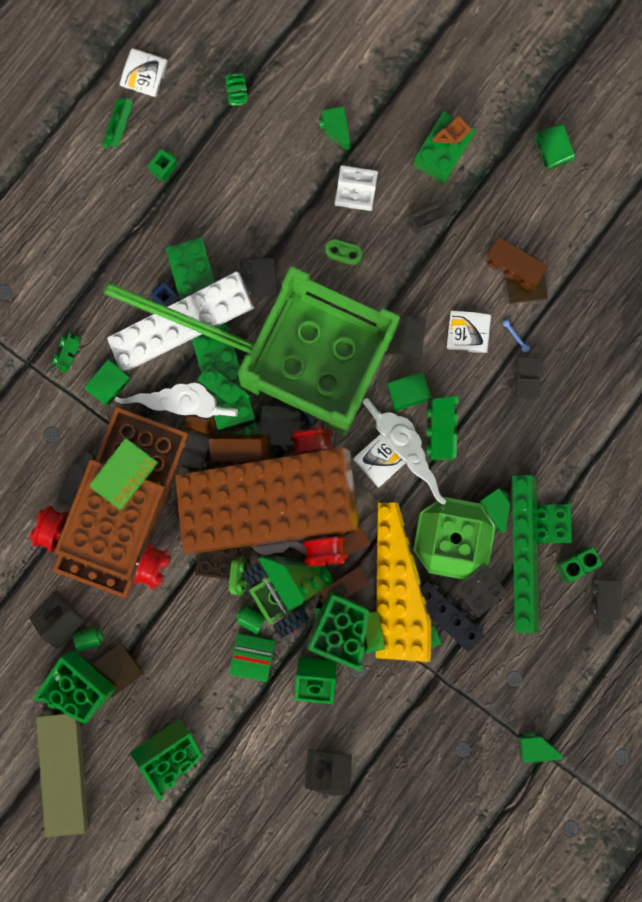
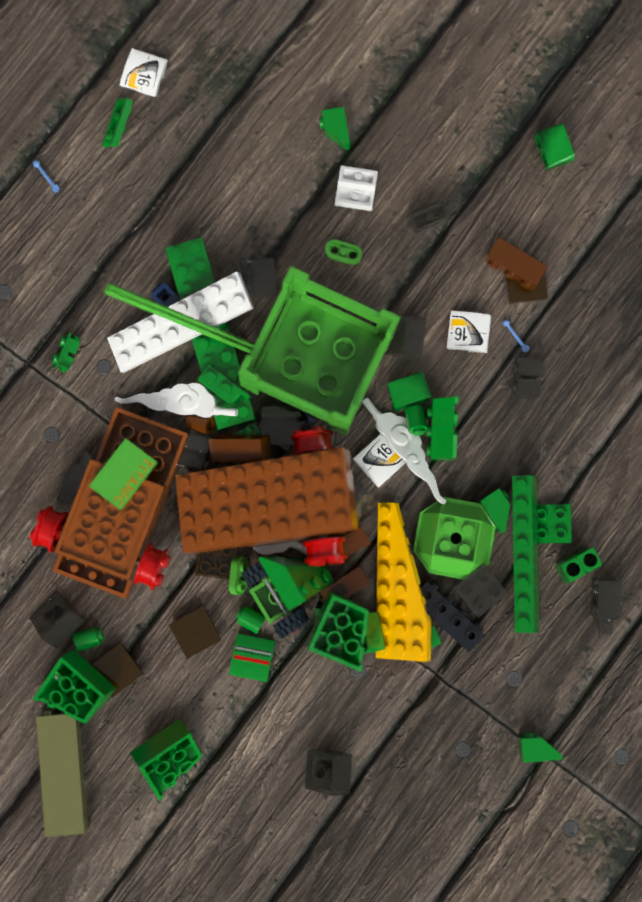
green piece [84,360,131,407] -> none
green brick [147,149,178,183] -> none
green gear [225,73,247,106] -> none
green slope [294,657,337,704] -> none
green brick [413,111,476,184] -> none
dark orange slope [432,116,472,144] -> none
none -> medium blue hinge [33,160,60,193]
none -> dark brown tile [169,606,222,659]
none -> green brick [404,405,428,436]

